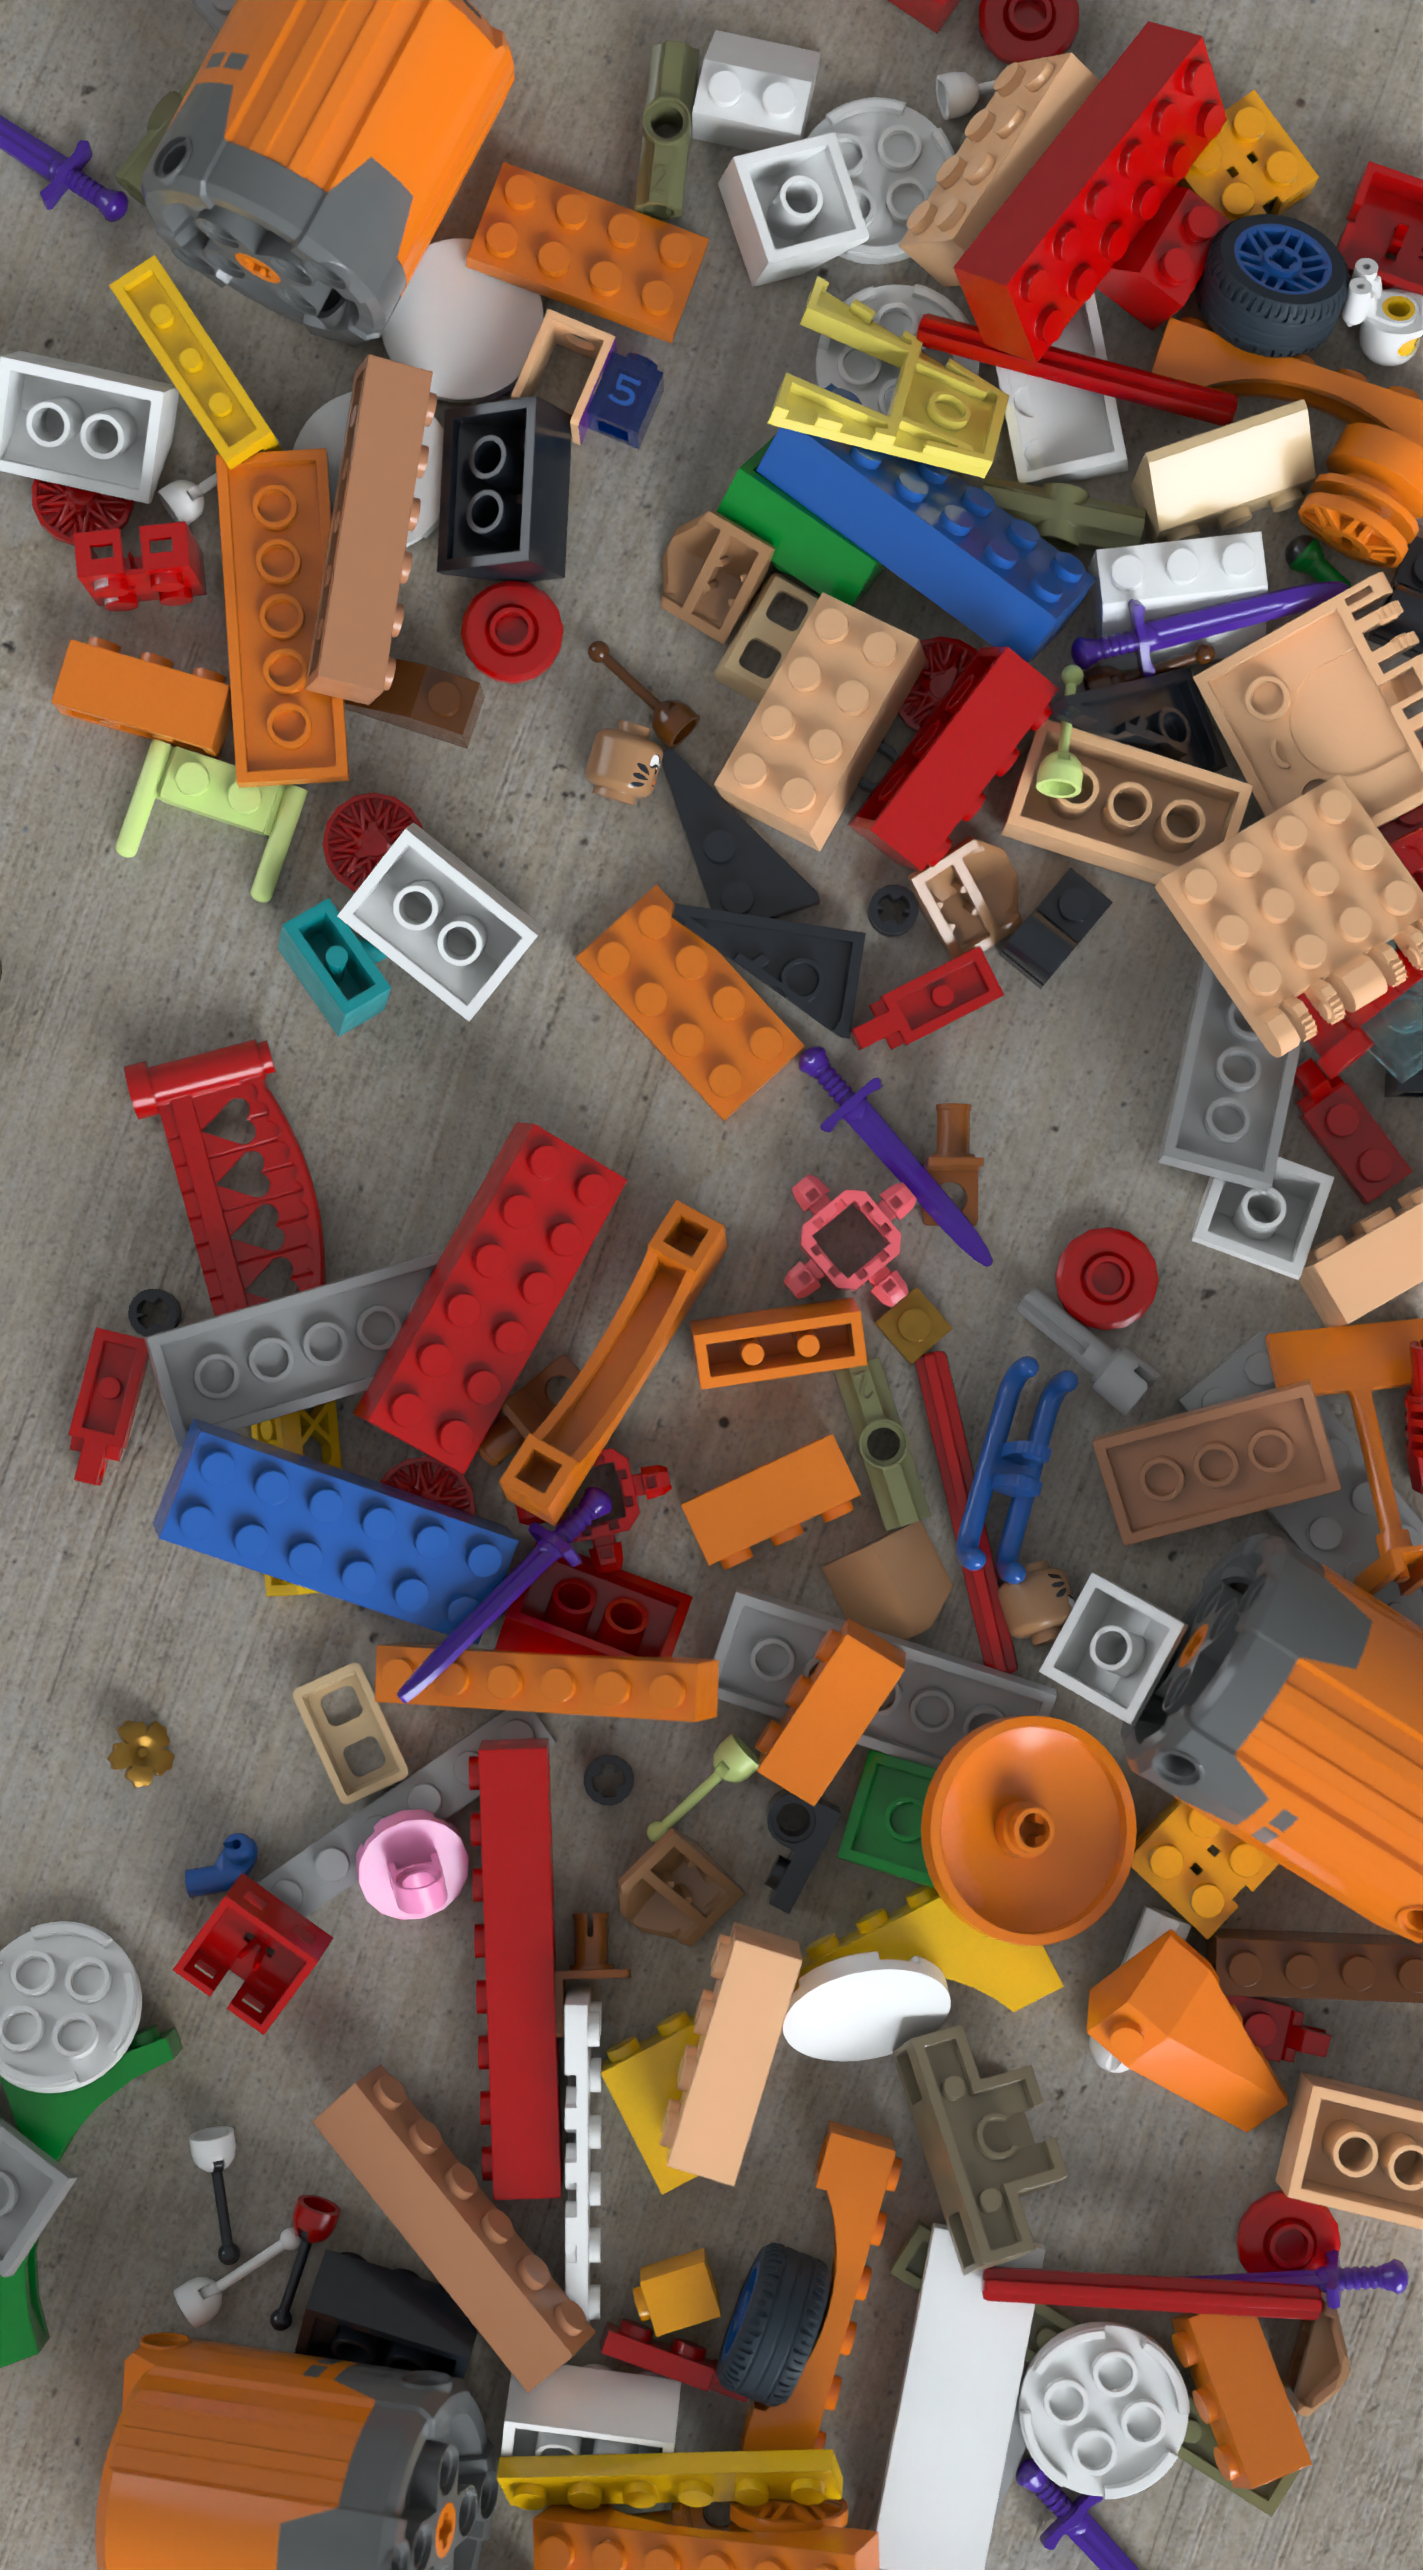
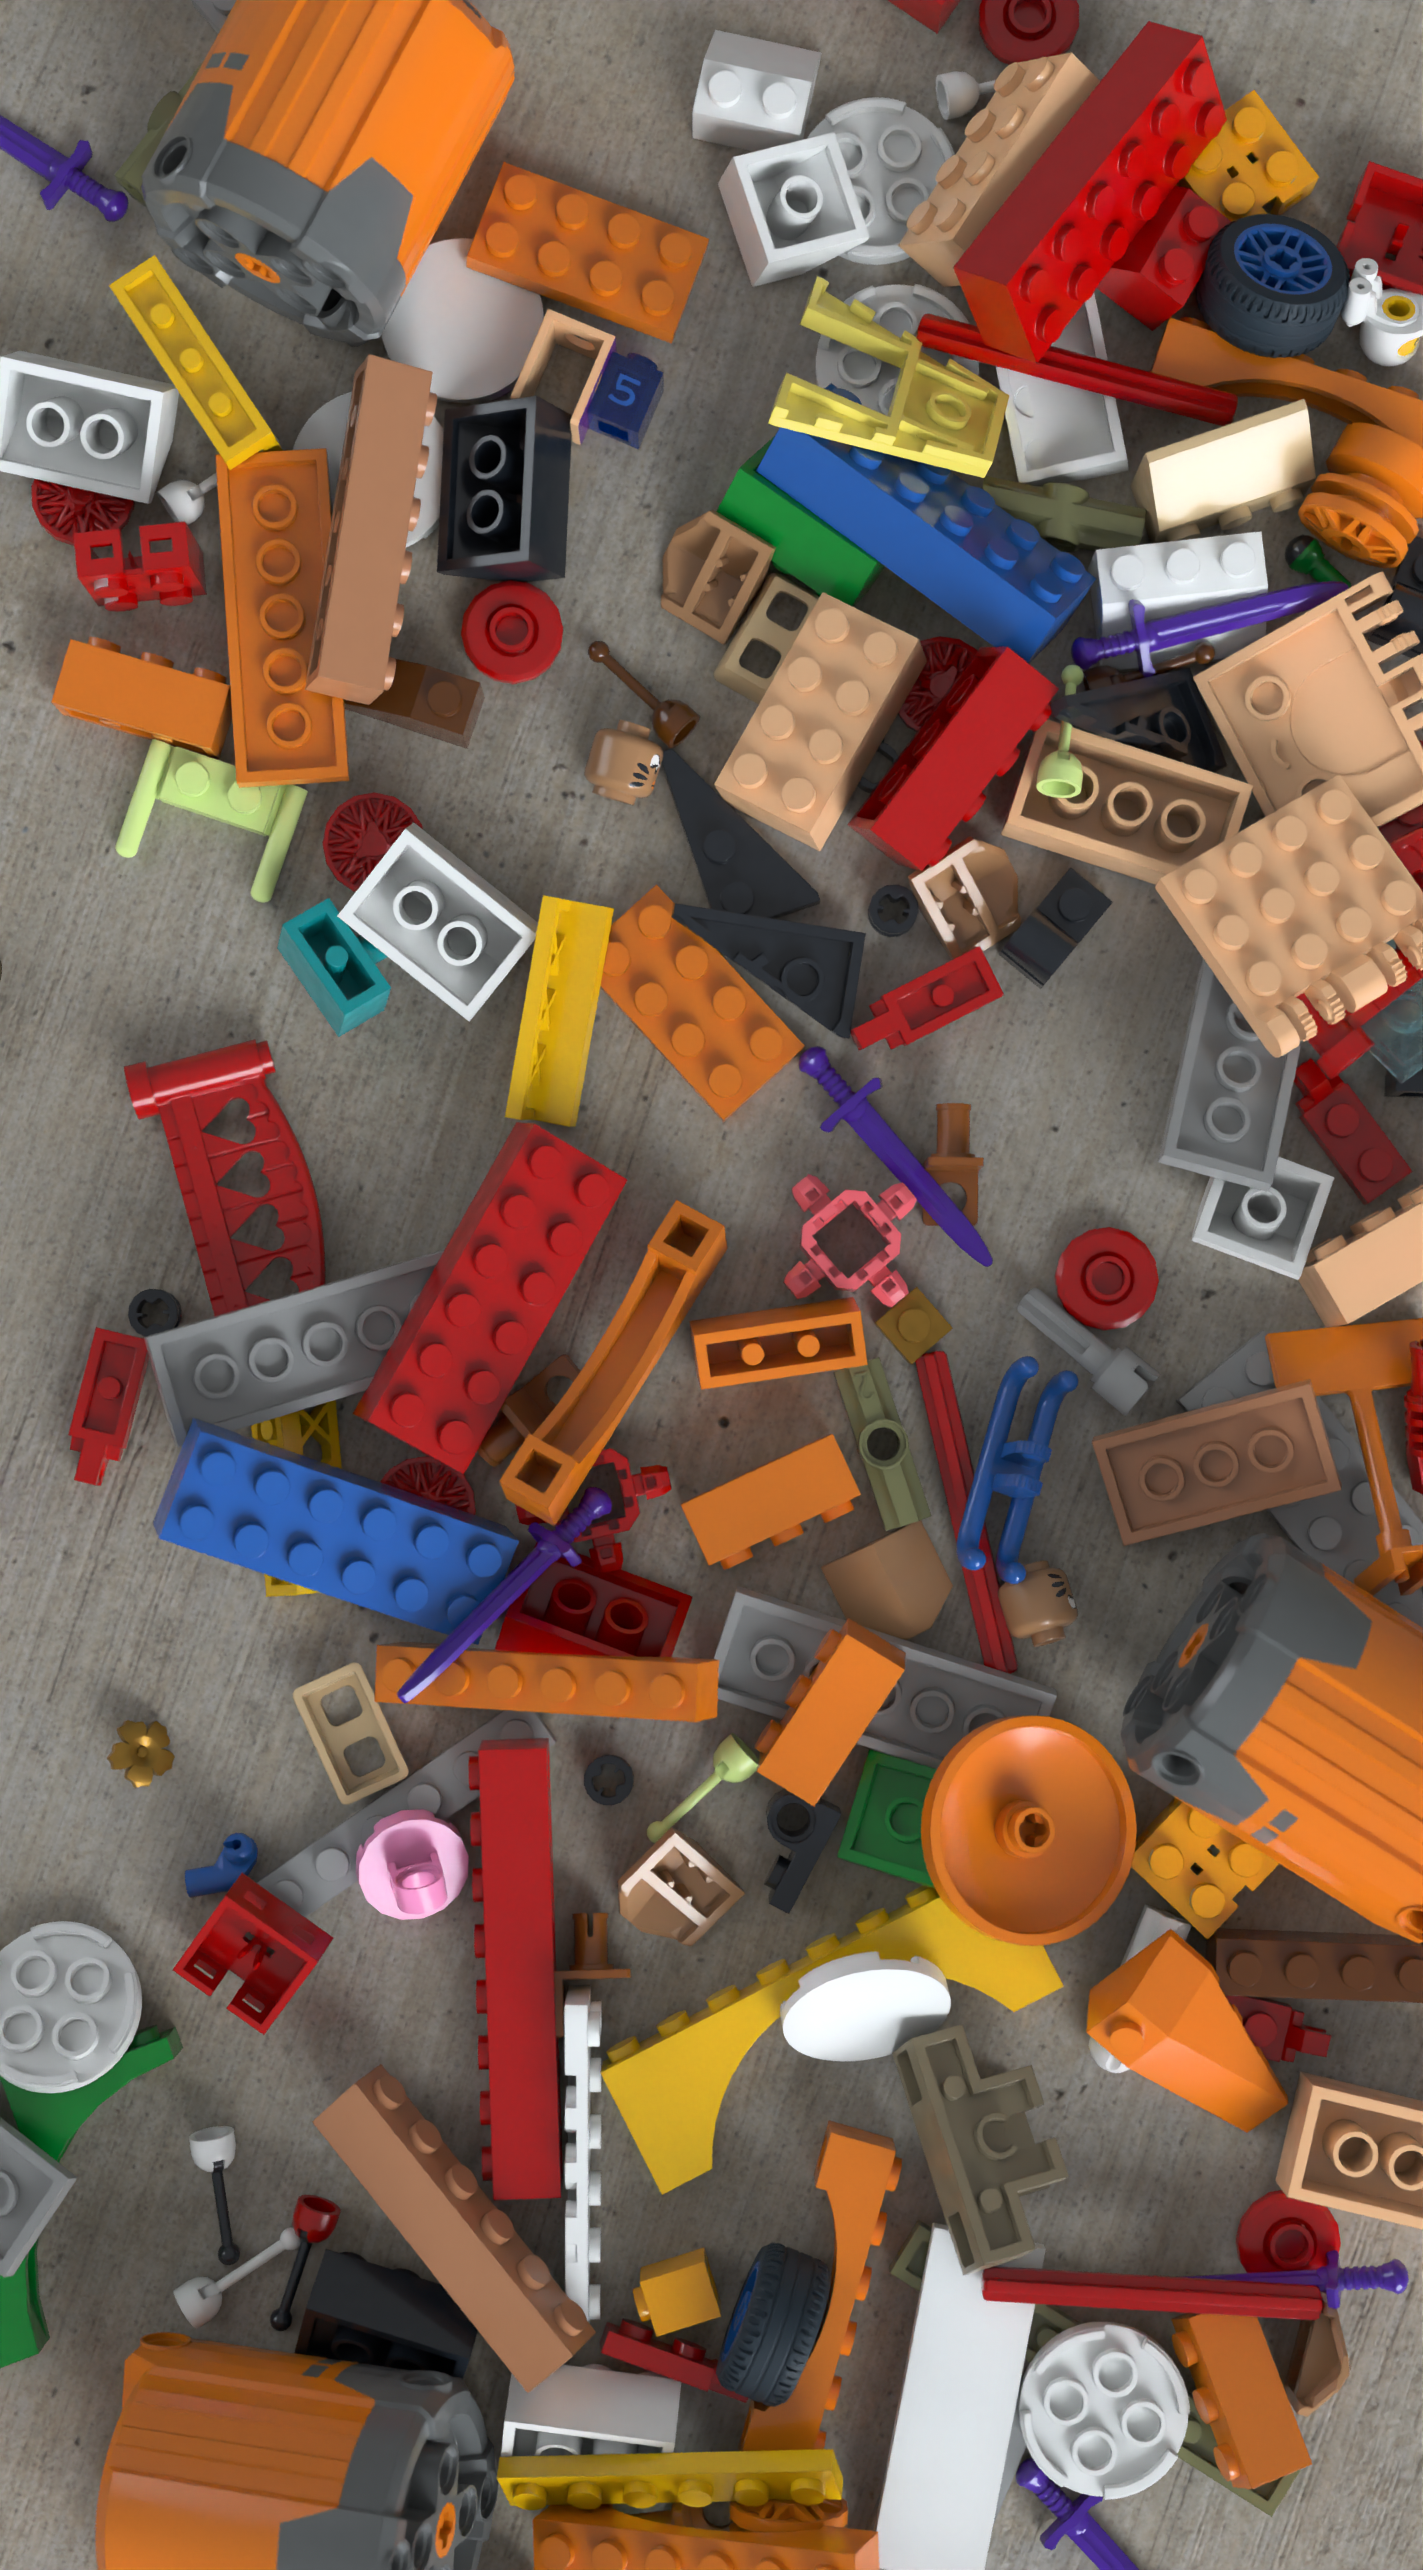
olive piece [635,40,700,221] -> none
light nougat brick [659,1922,803,2186] -> none
white slope [1039,1573,1188,1726] -> none
none -> yellow fence [505,895,614,1127]

